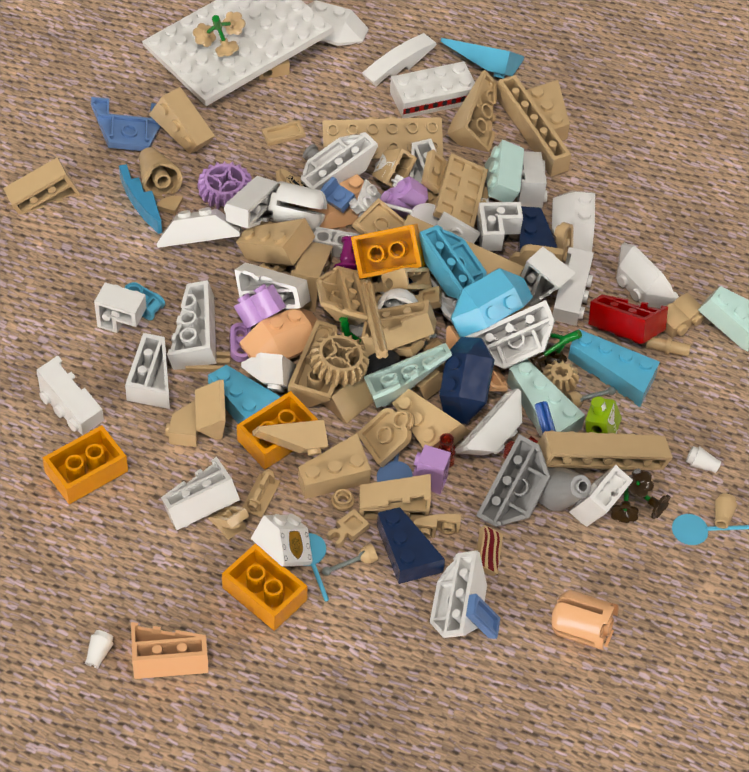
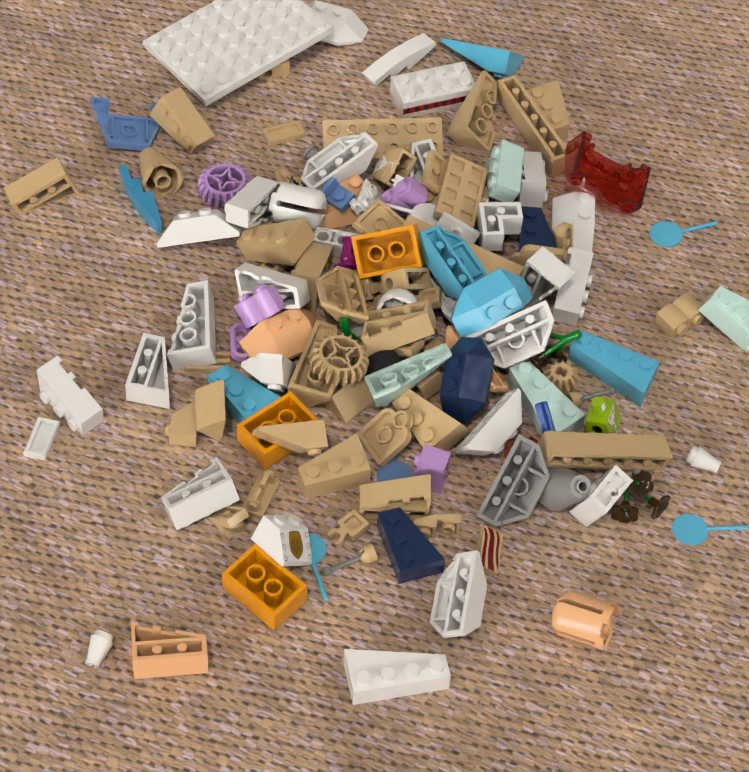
light orange brick [42,425,128,504] -> none
white brick [94,282,147,333] -> none
medium azure piece [125,282,165,321] -> none
tan tile [157,195,183,215] -> none
tan plant [193,12,246,57] -> none
tan plate [331,489,354,511] -> none
tan axle [361,282,388,359] -> none
clear red pin [438,433,456,468] -> none
medium blue tile [466,594,500,639] -> none
red wedge [588,294,668,344] -> none
white wedge [616,243,679,309] -> none
tan pin [646,337,691,358] -> none
tan cone [715,493,738,529] -> none
none -> white tile [23,417,60,461]
none -> white wedge [343,649,451,705]
none -> clear red windscreen [565,131,651,214]
none -> medium azure piece [649,221,718,247]

